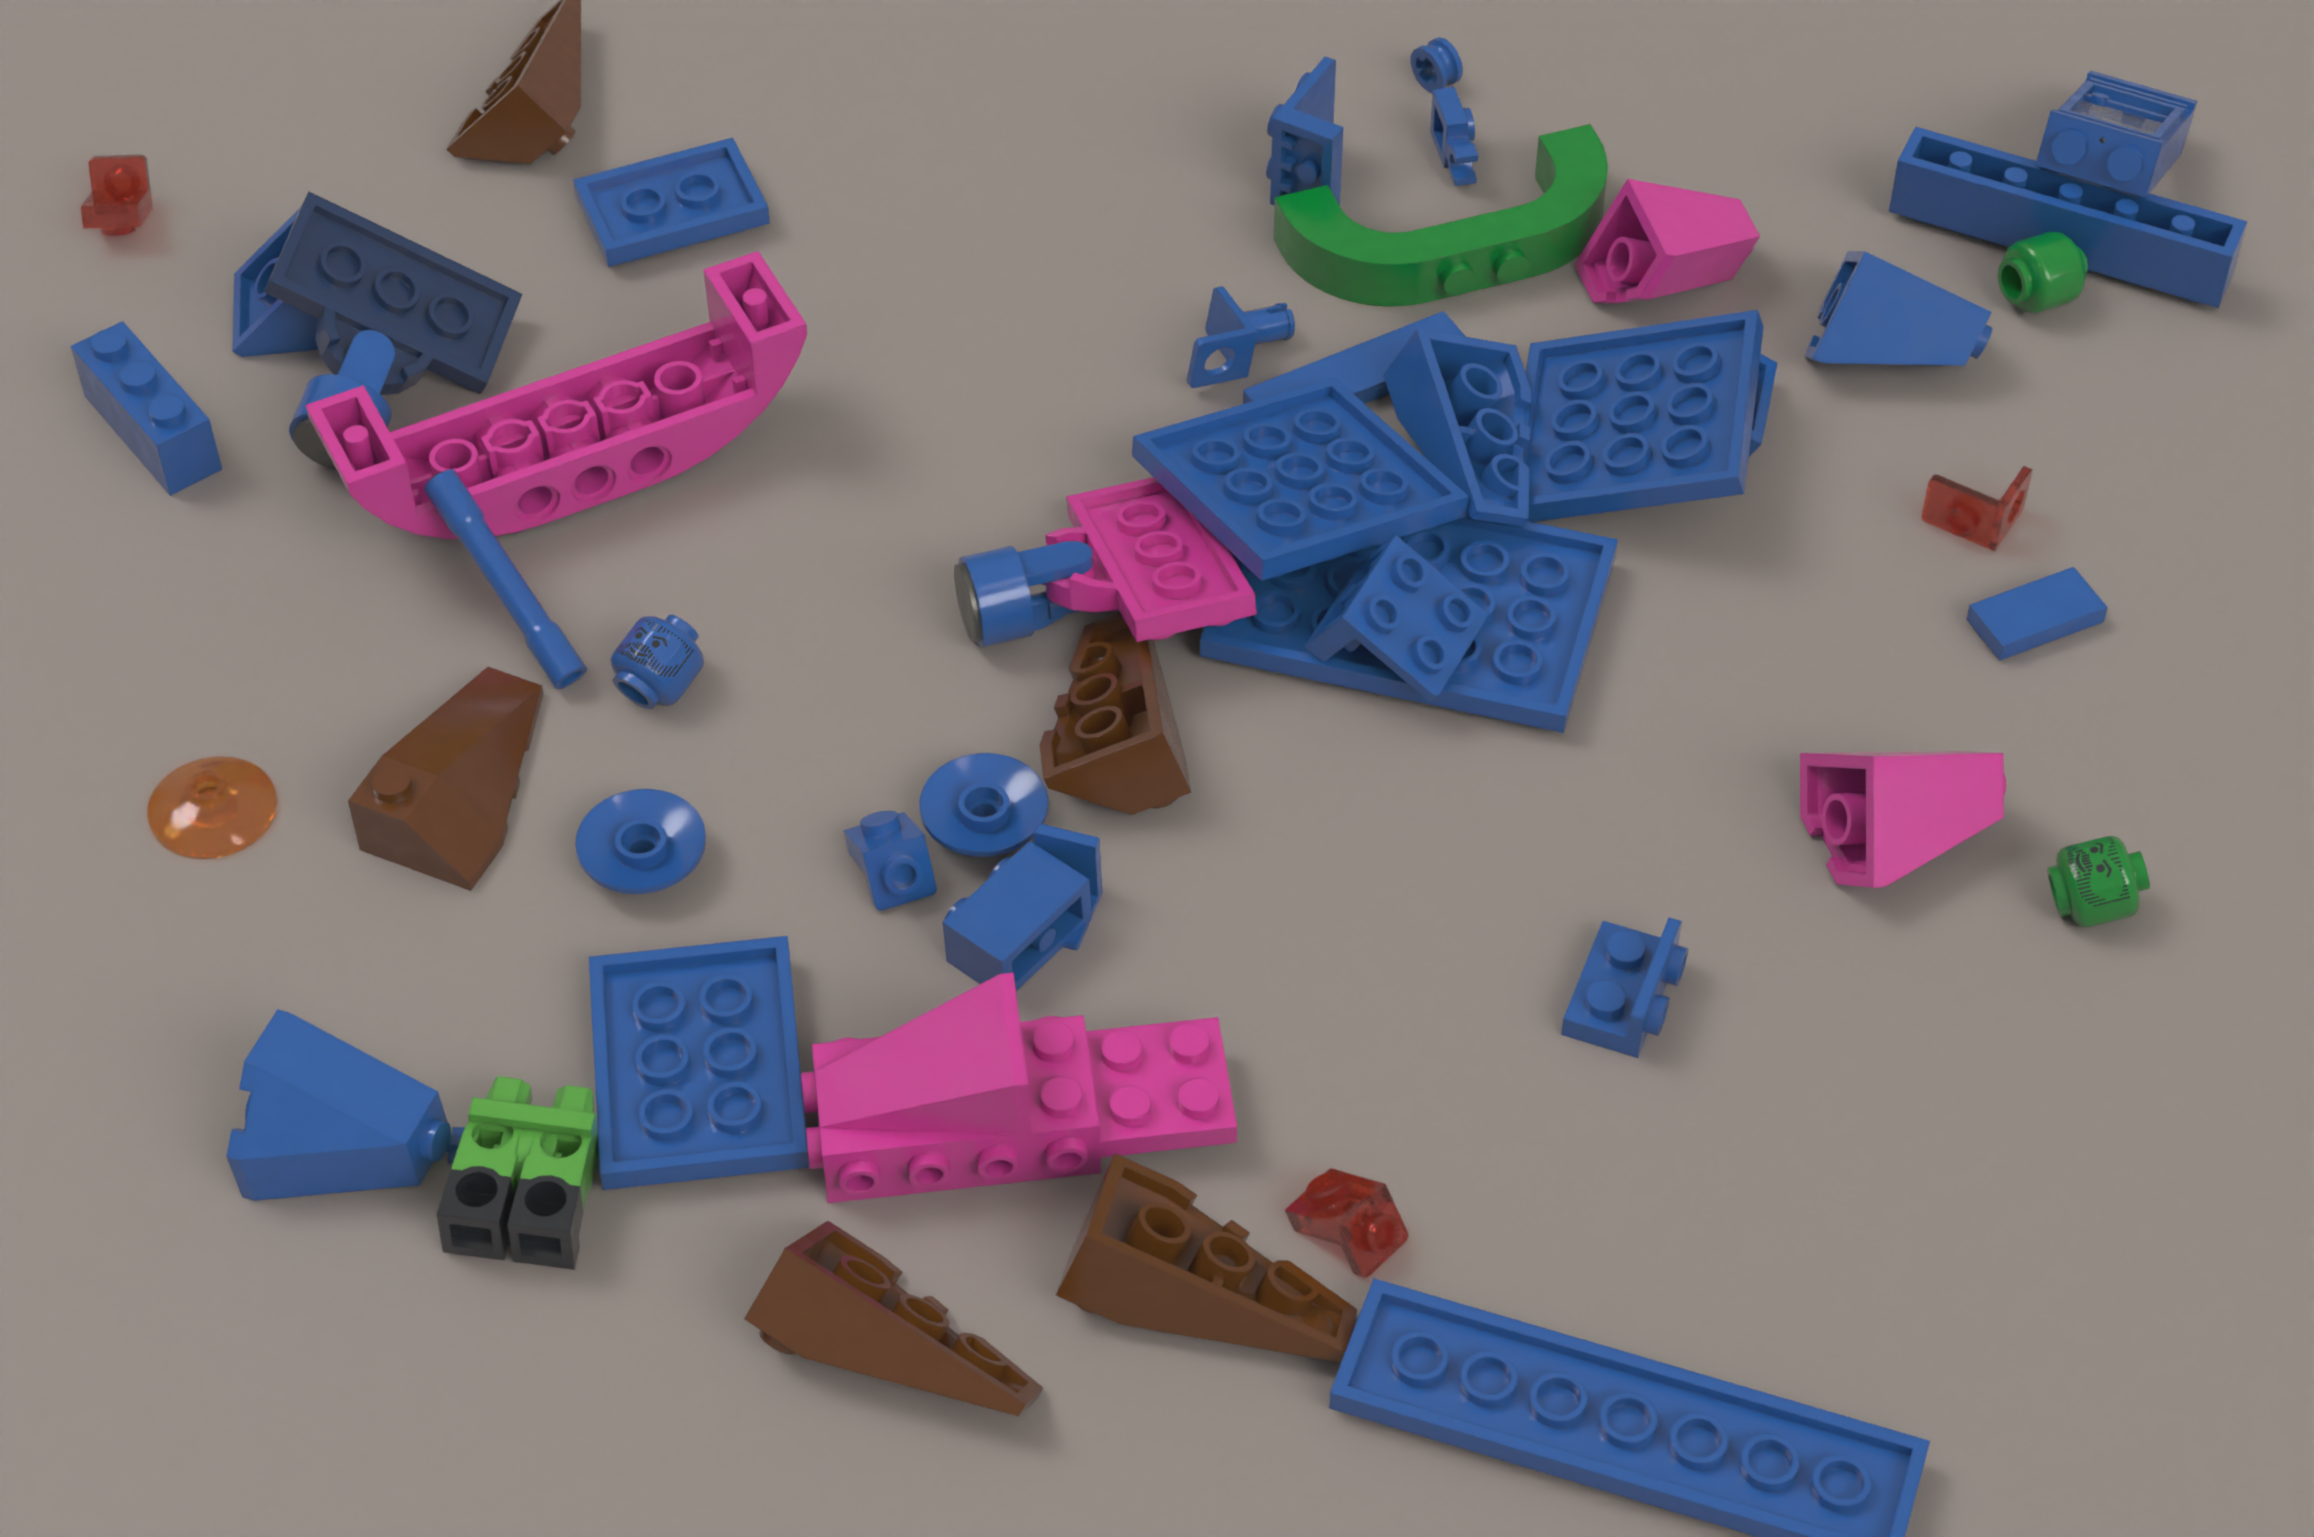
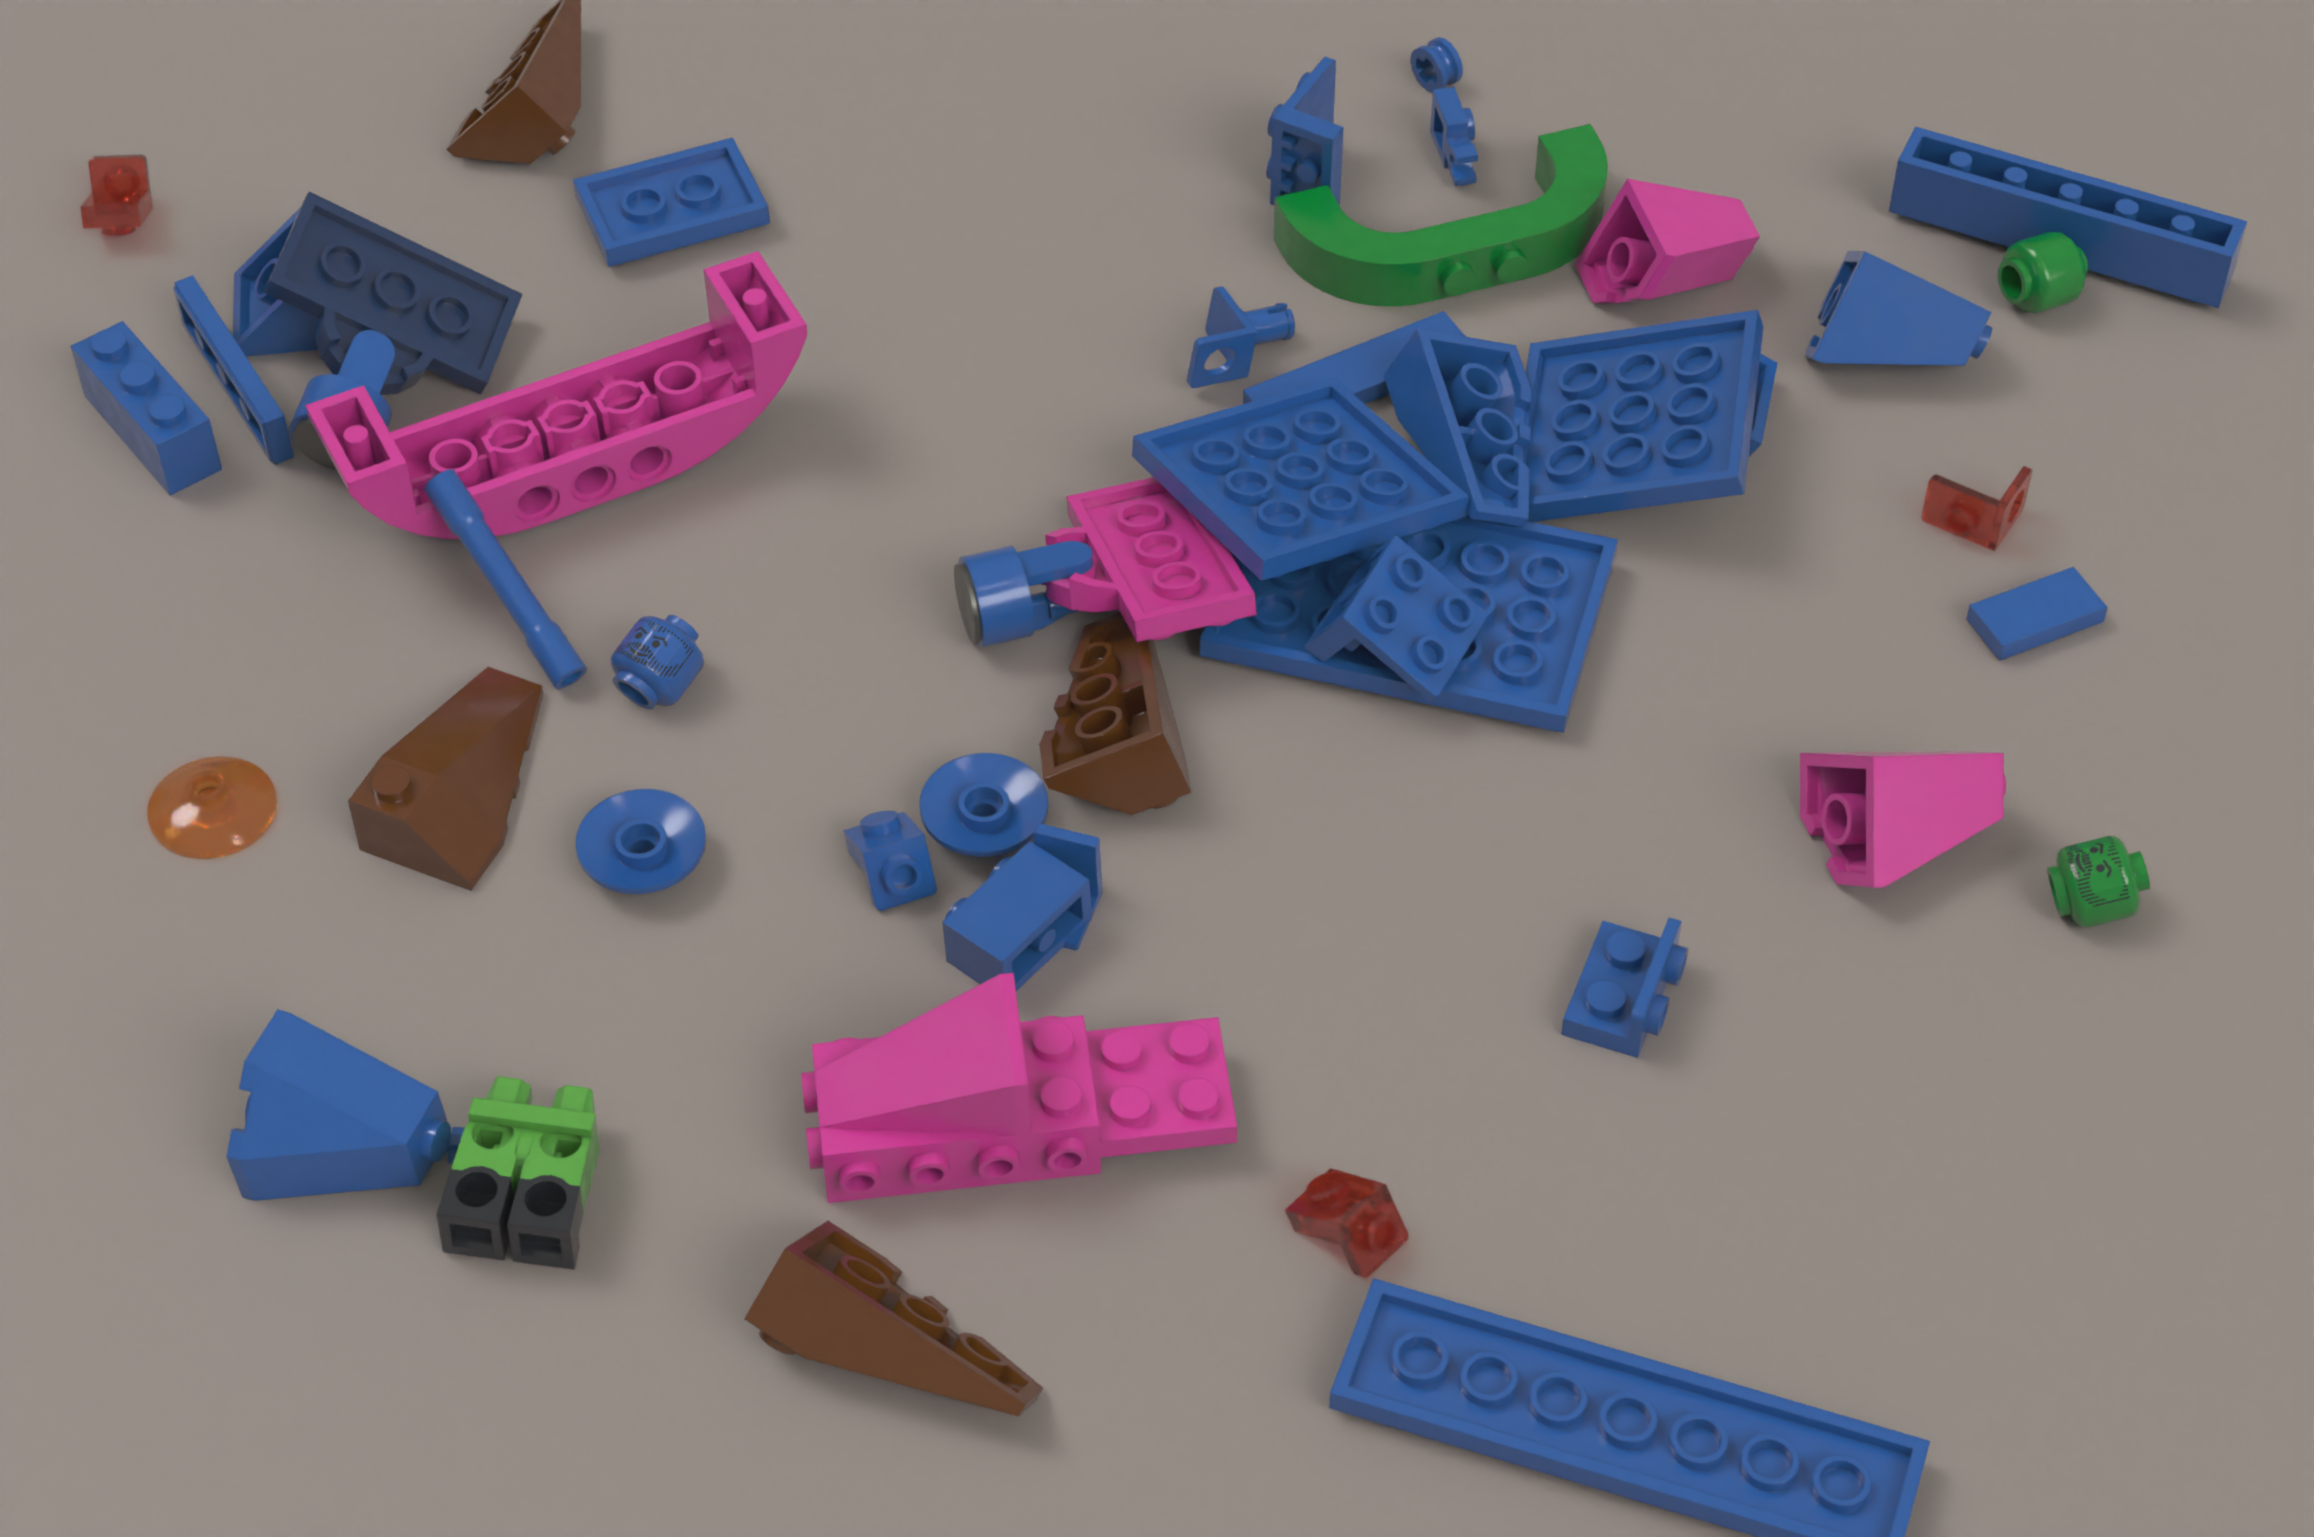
blue plate [589,936,810,1190] -> none
reddish brown wedge [1055,1153,1357,1363] -> none
blue door [2035,70,2198,198] -> none
none -> blue tile [173,275,294,465]

